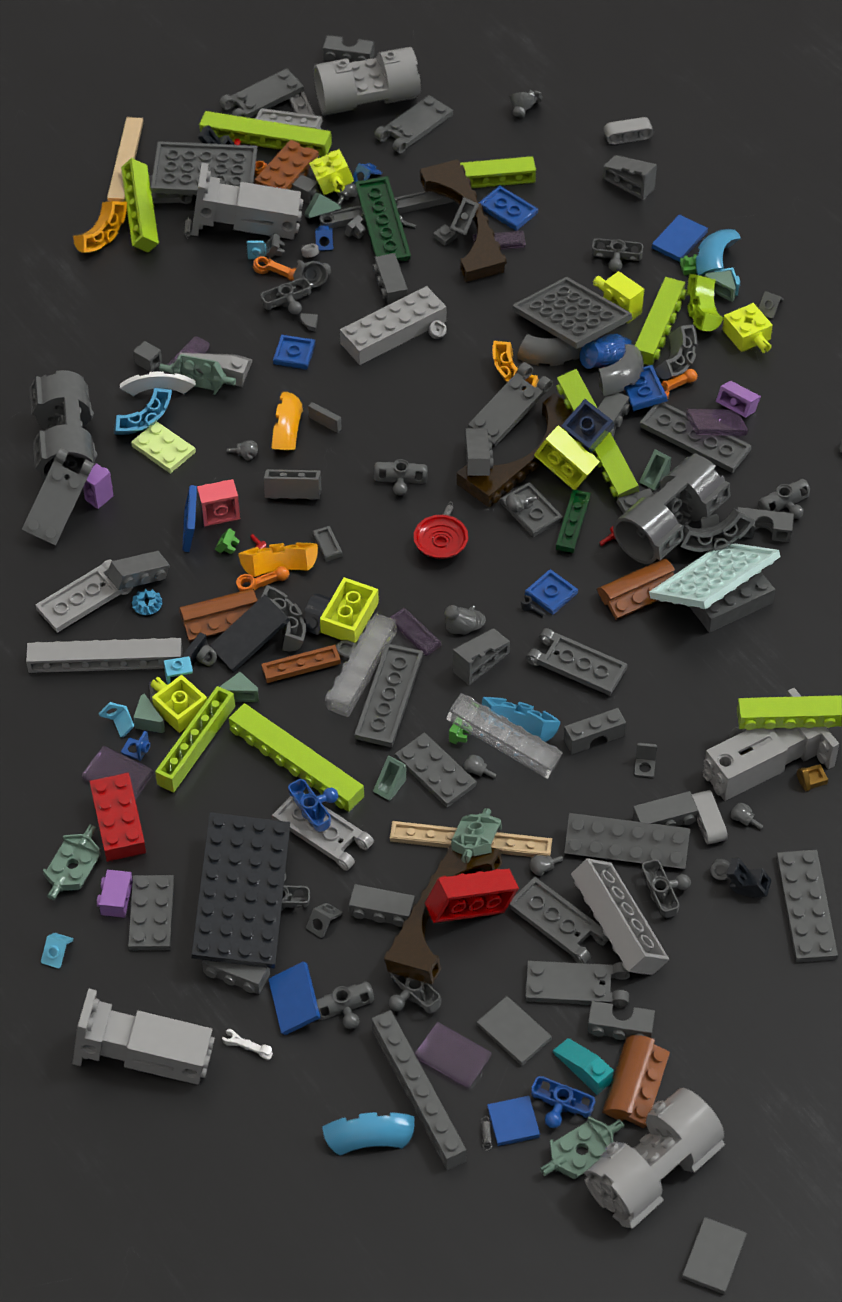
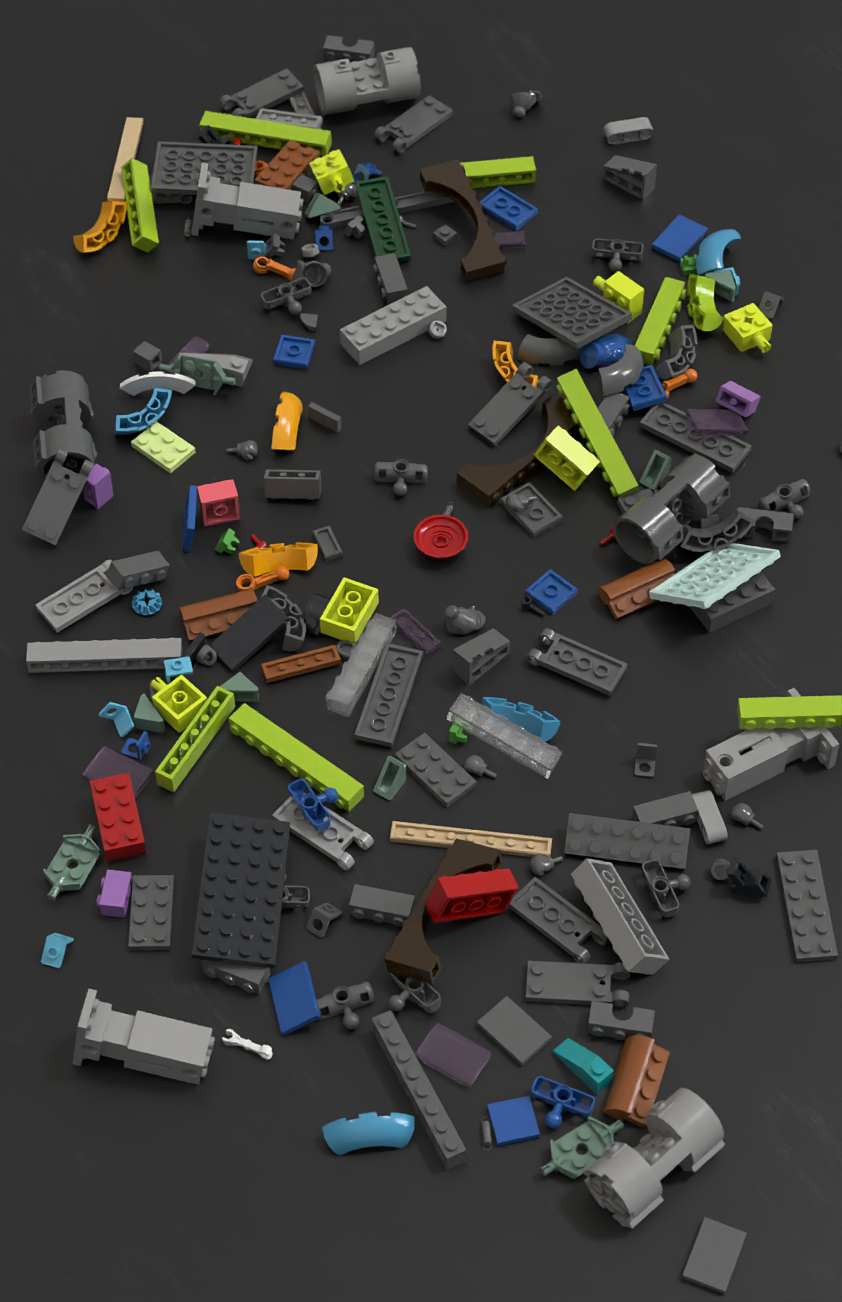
dark grey slope [450,197,479,235] -> none
sand green plate [451,808,502,863] -> none
dark grey brick [465,428,493,476] -> none
dark green plate [556,489,591,553] -> none
dark blue brick [561,399,614,453] -> none
dark grey arch [564,708,626,754] -> none
pearl gold tile [797,764,828,791] -> none

